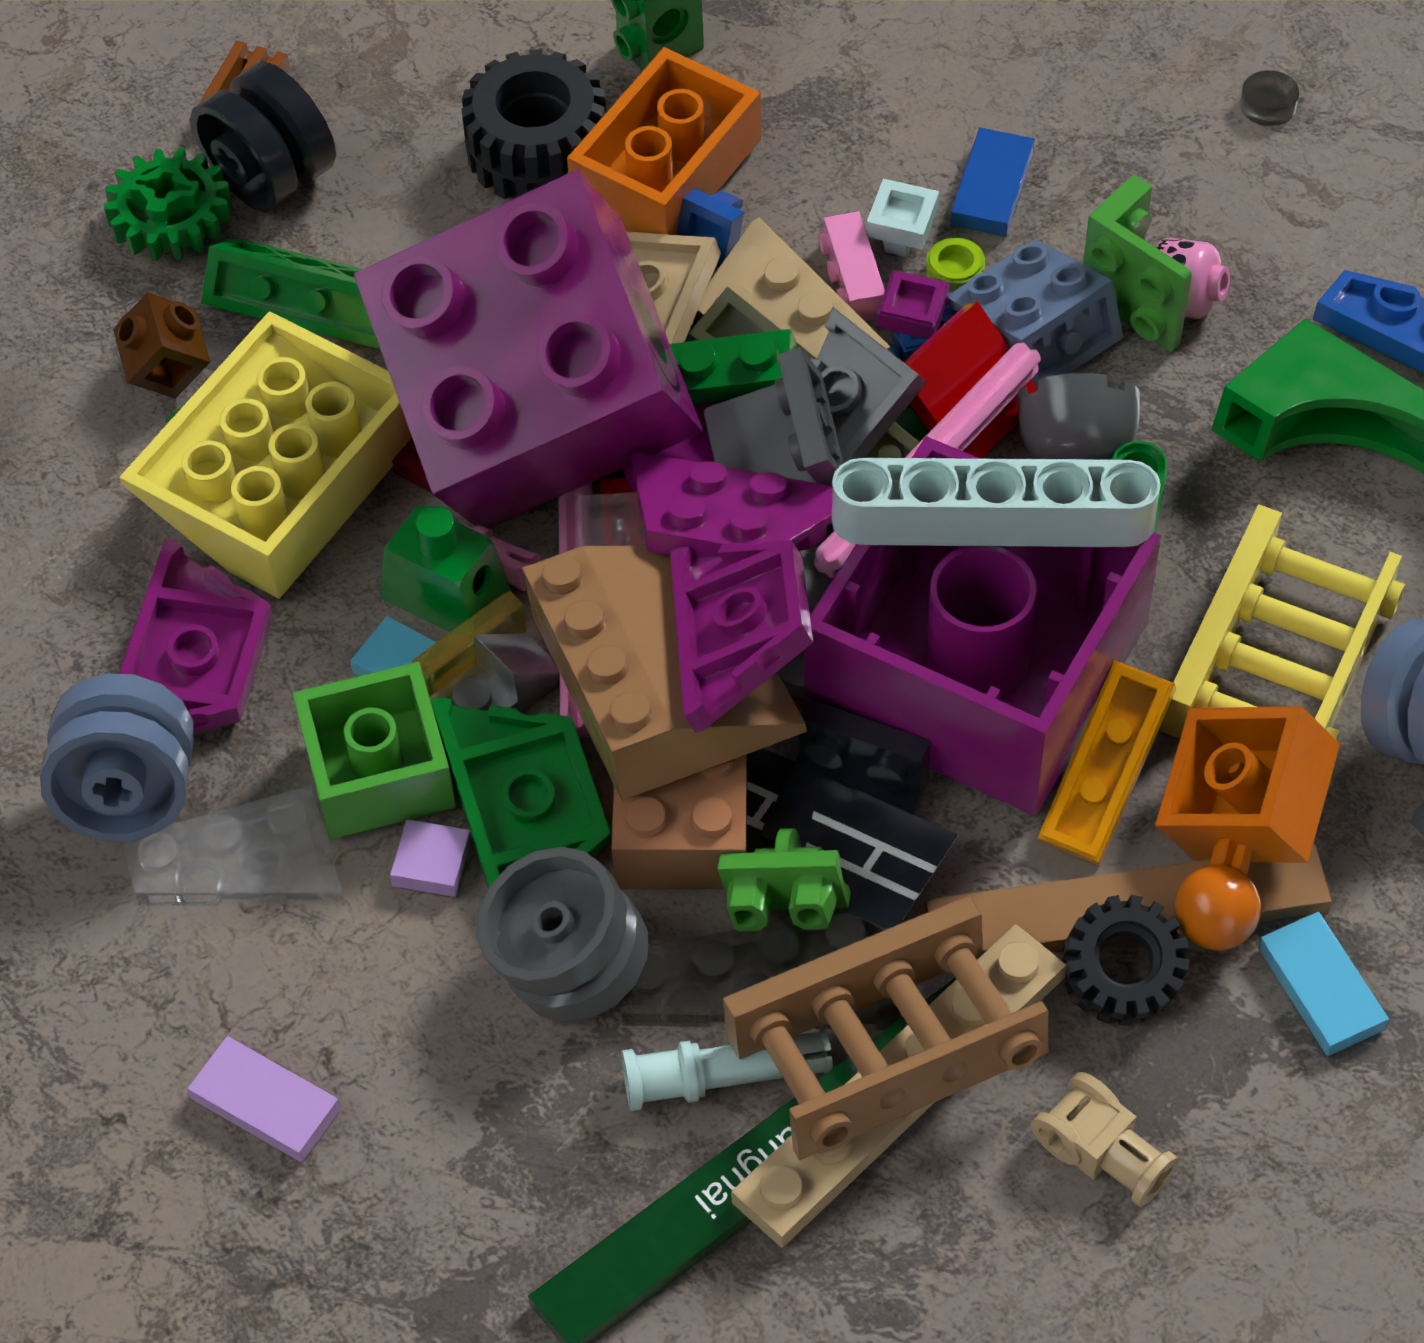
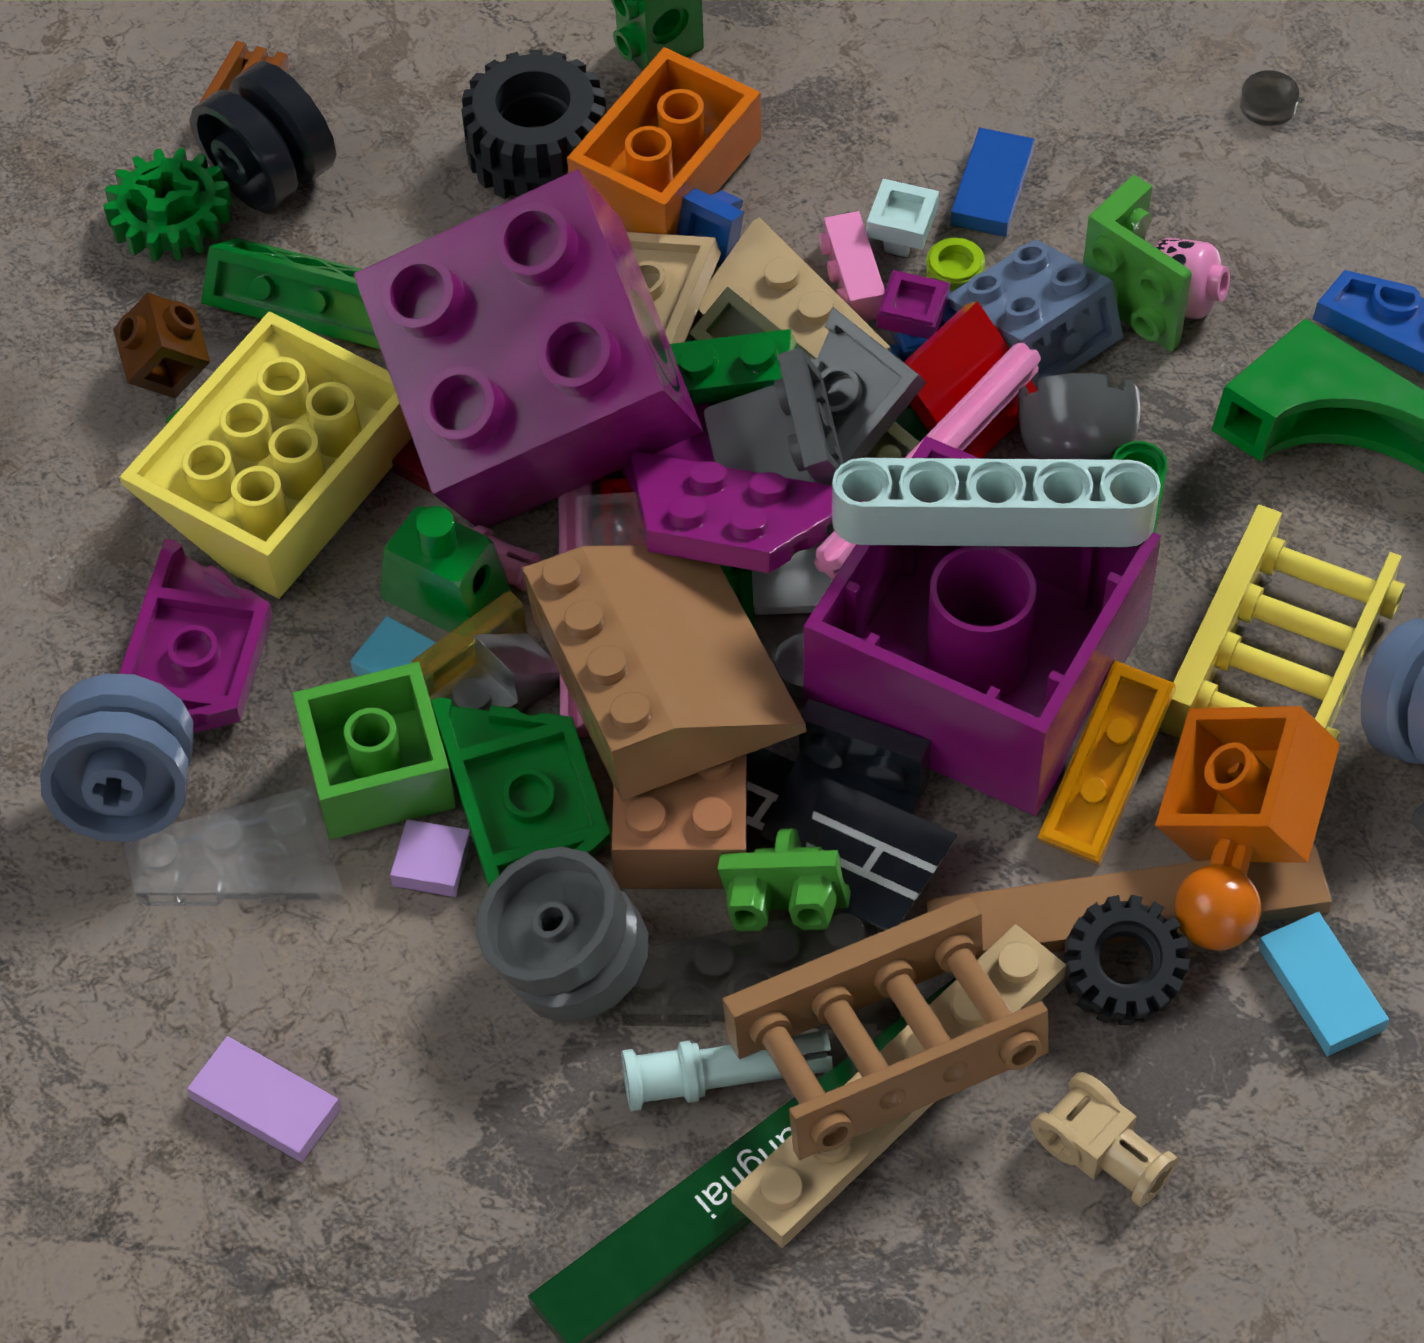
magenta wing [670,540,813,733] -> none

